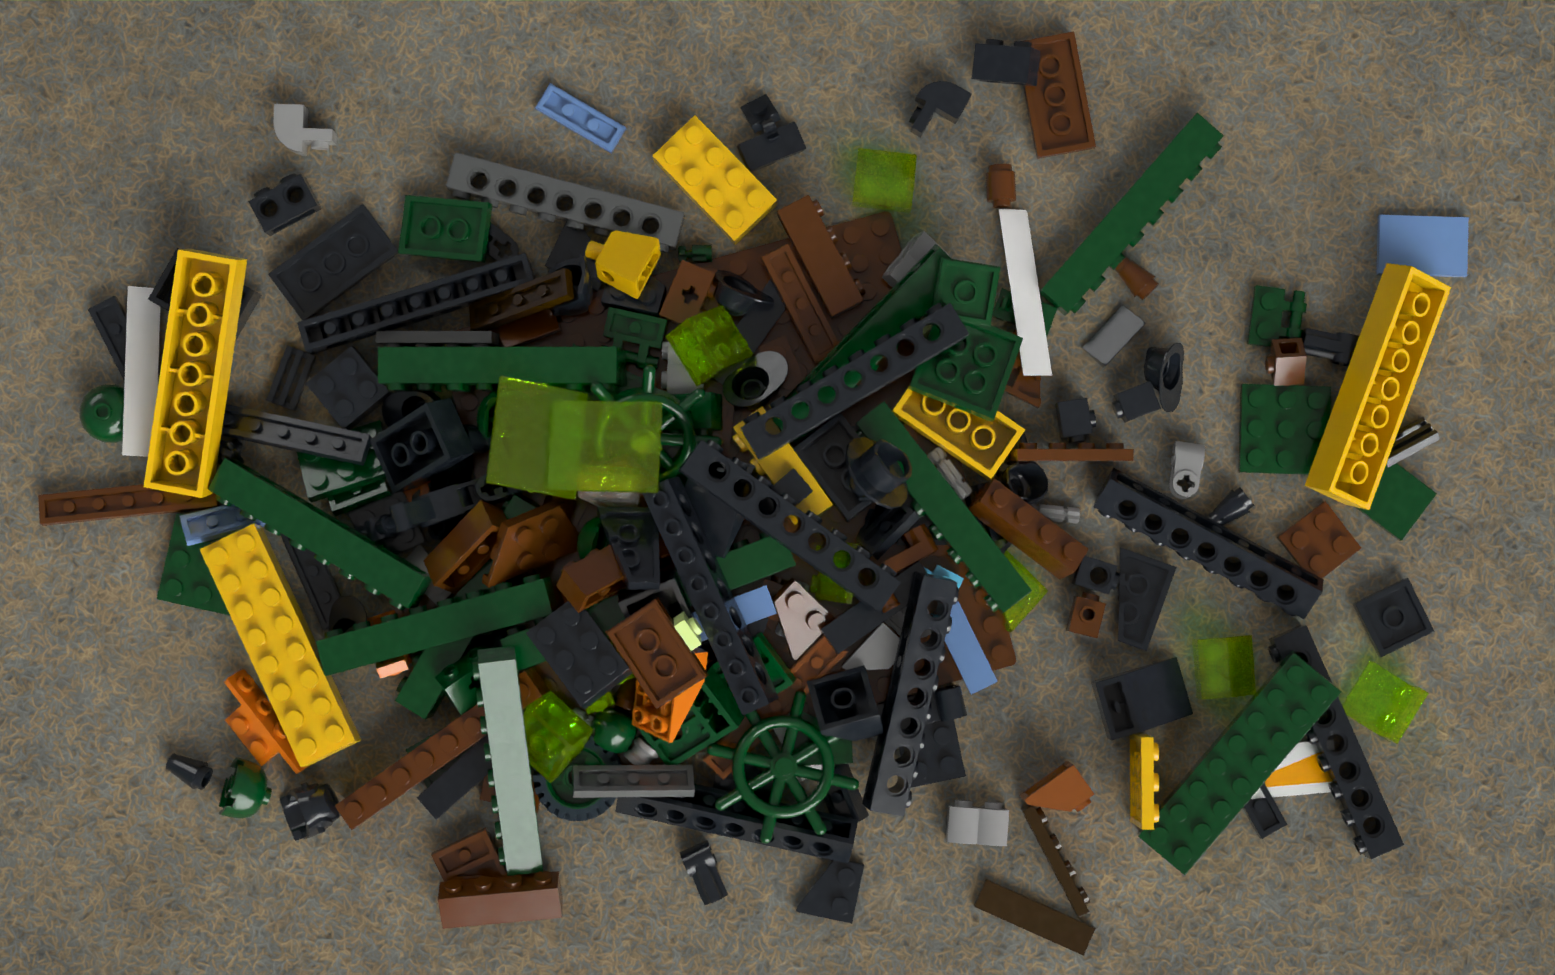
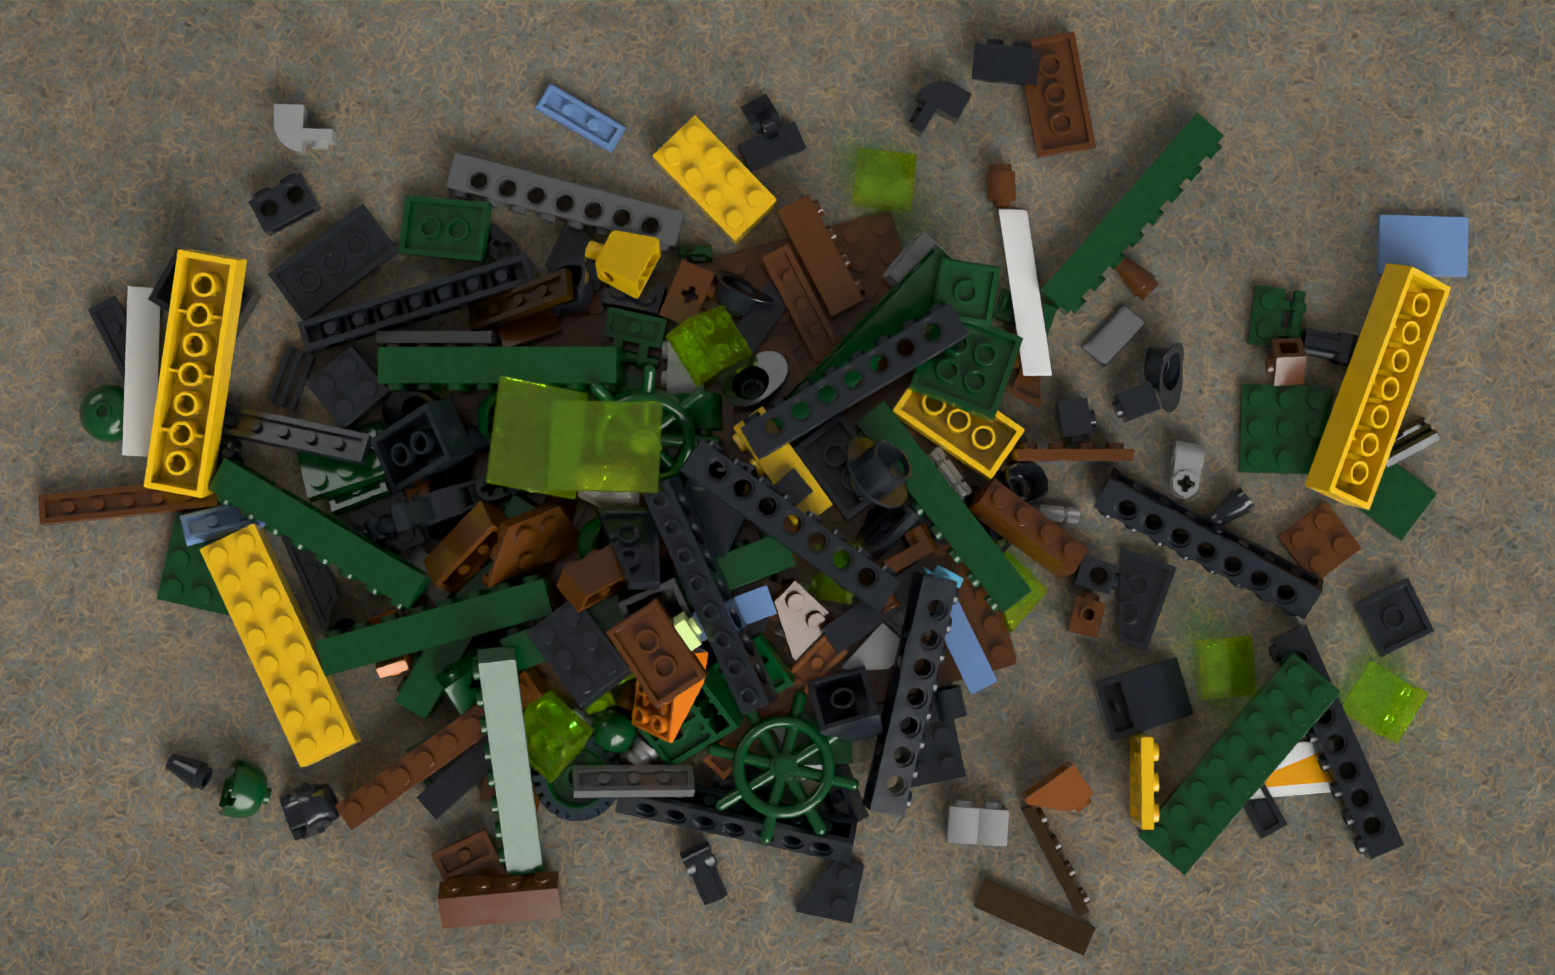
orange bracket [224,669,311,774] -> none

